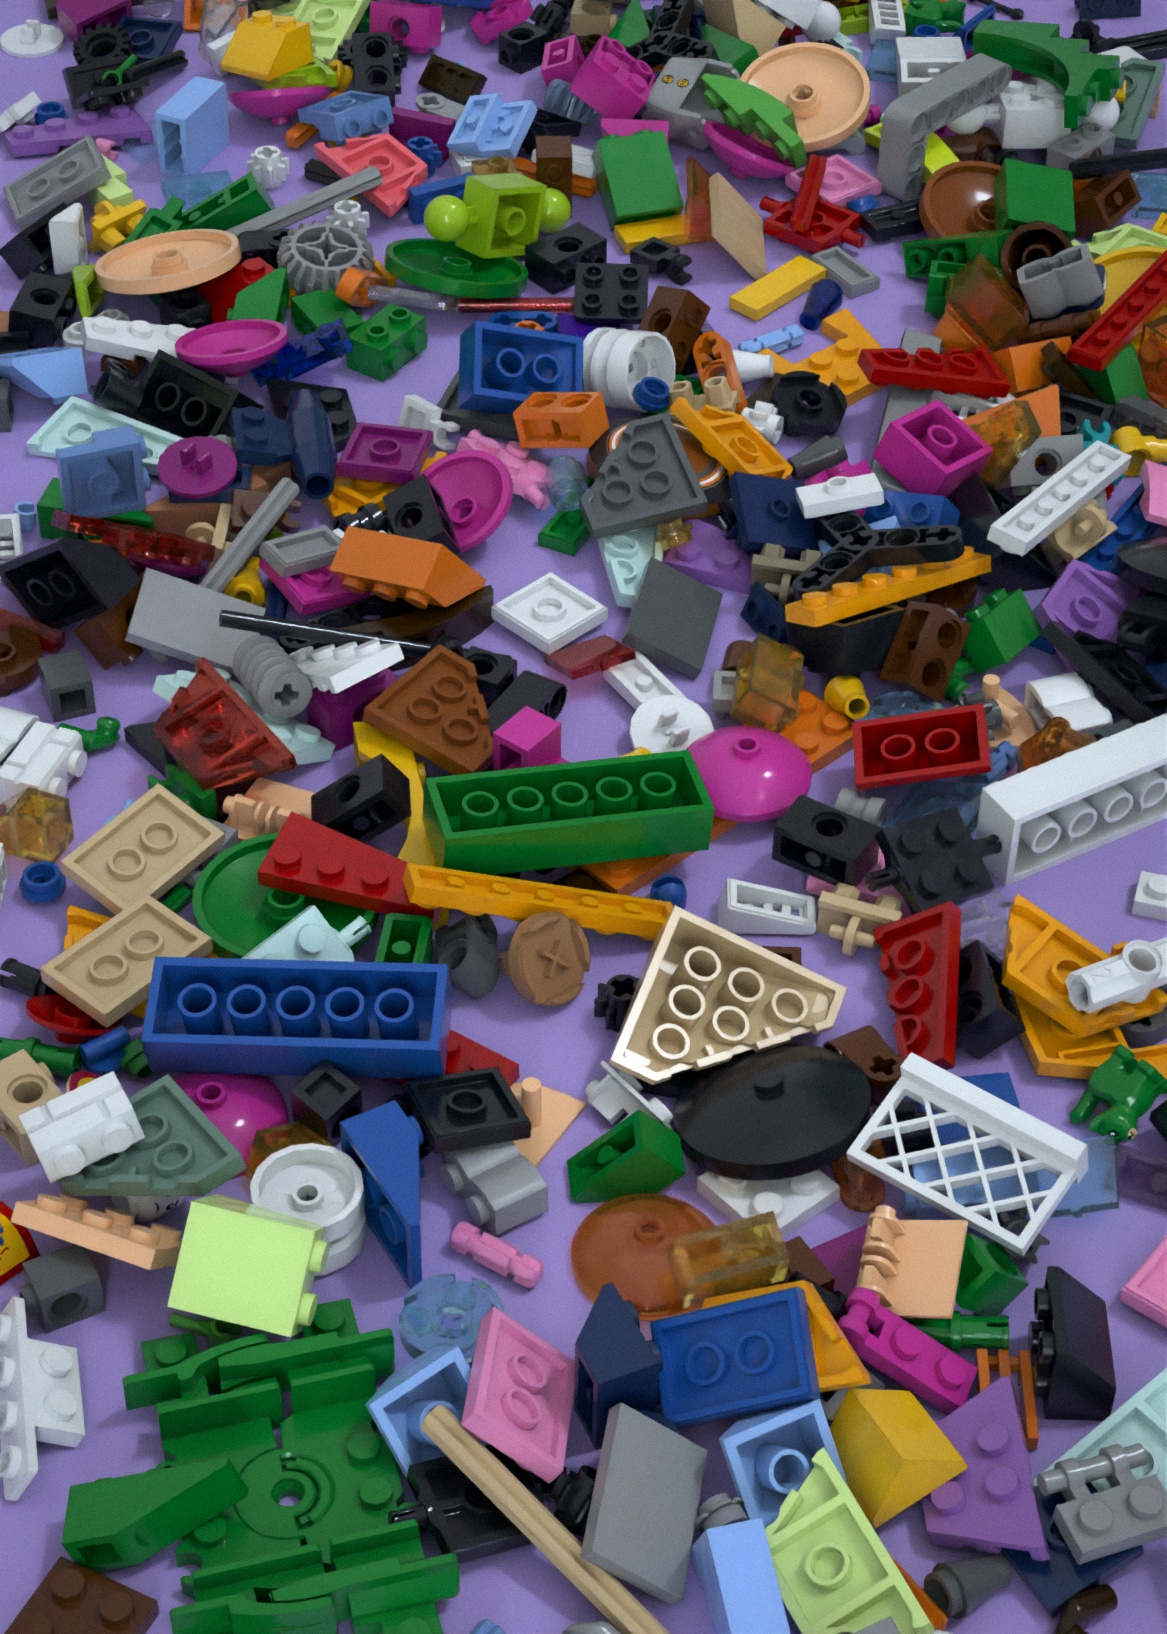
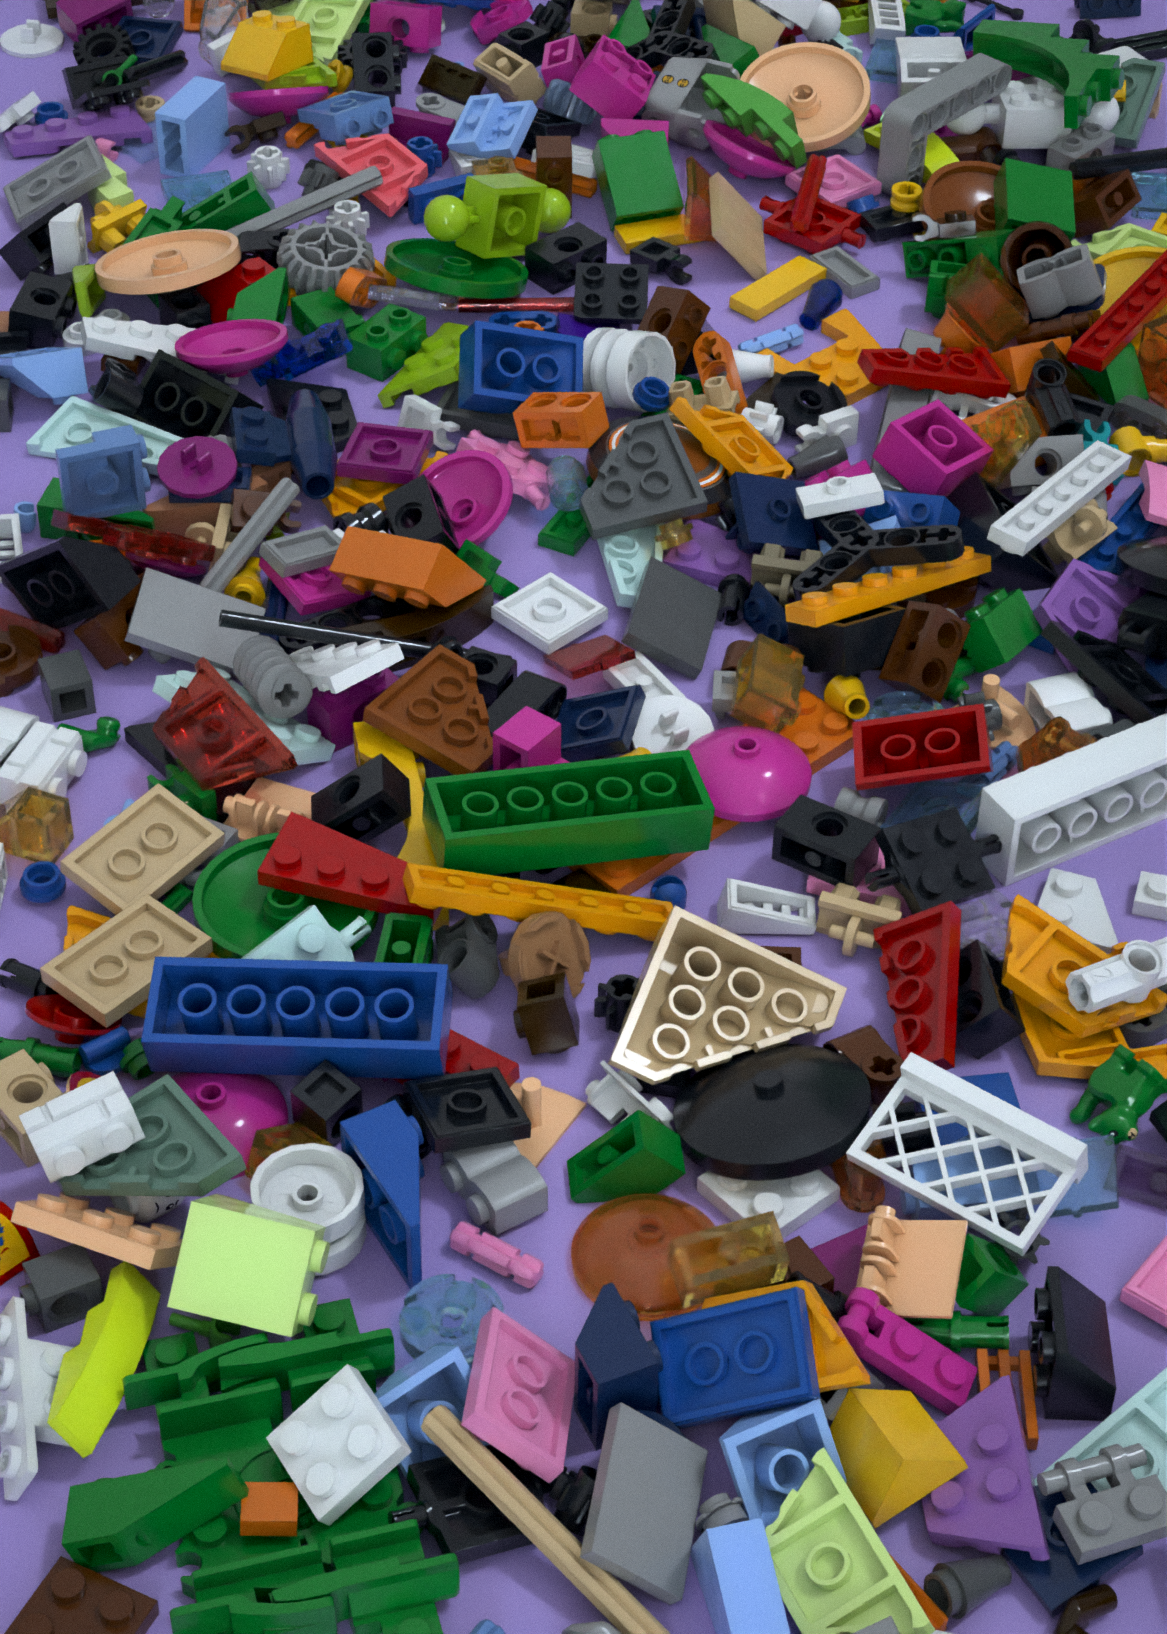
none -> neon yellow slope [47,1261,161,1458]
none -> tan bush [135,95,165,125]
none -> dark brown plate [224,111,287,154]
none -> orange tile [240,1482,298,1536]
none -> white plate [266,1364,412,1526]
none -> dark grey gear [298,163,339,196]
none -> lime wing [377,322,469,408]
none -> green plate [456,539,519,598]
none -> tan brick [473,42,546,104]
none -> dark brown brick [513,972,580,1055]
none -> dark blue plate [556,685,646,762]
none -> black pin [717,574,751,626]
none -> white plate [794,405,859,453]
none -> yellow bush [890,181,922,213]
none -> plate [912,210,976,242]
none -> black piece [1025,358,1081,436]
none -> white wing [1037,868,1118,954]

